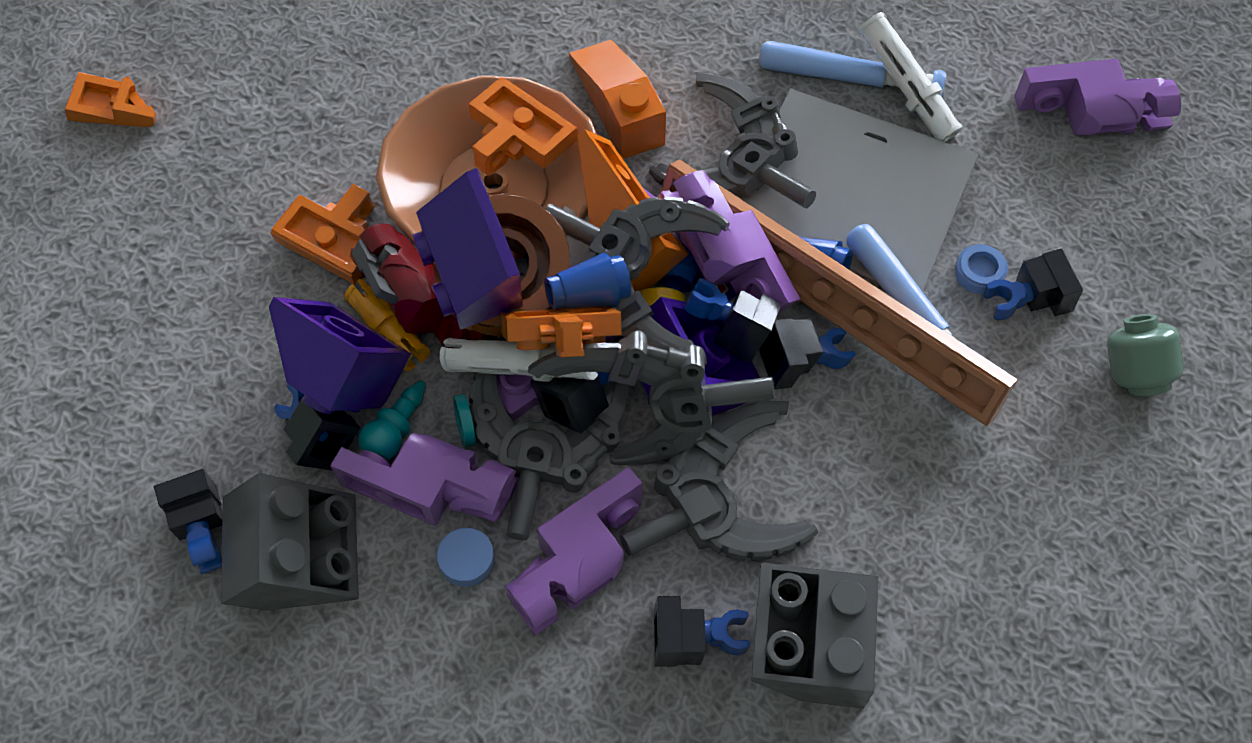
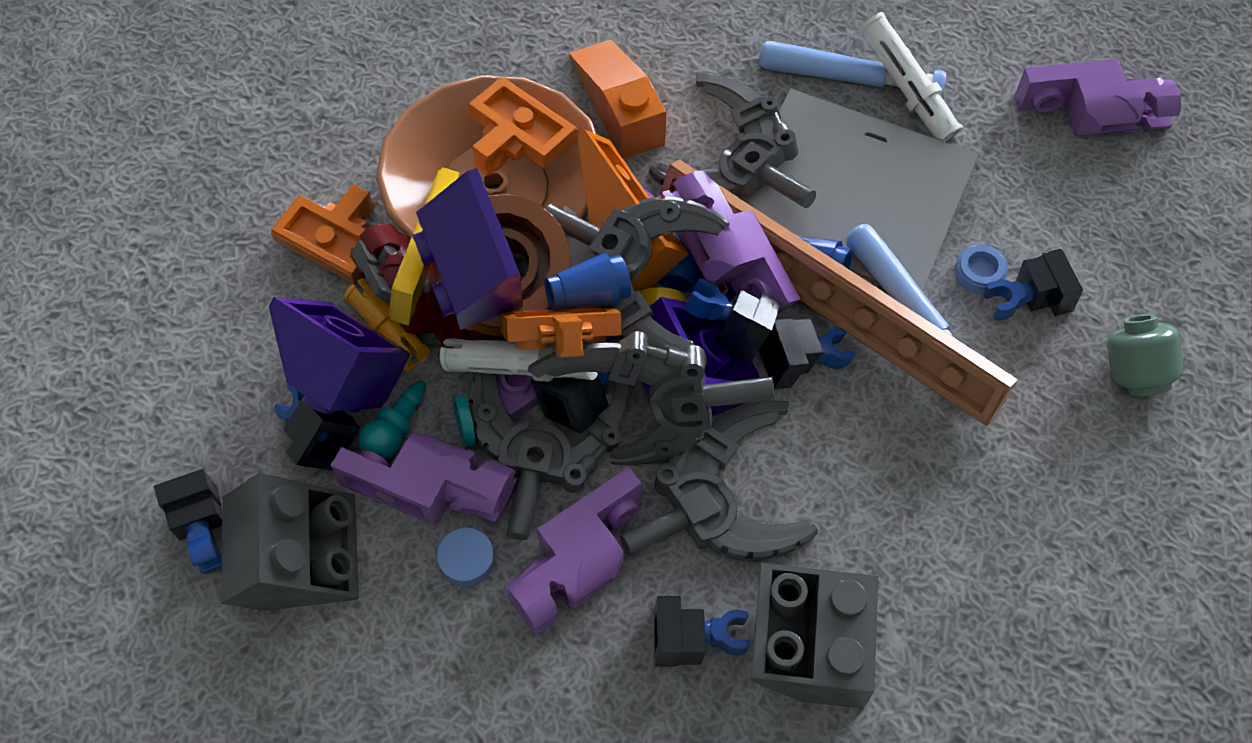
orange slope [65,72,156,127] -> none
none -> yellow tile [389,167,460,326]

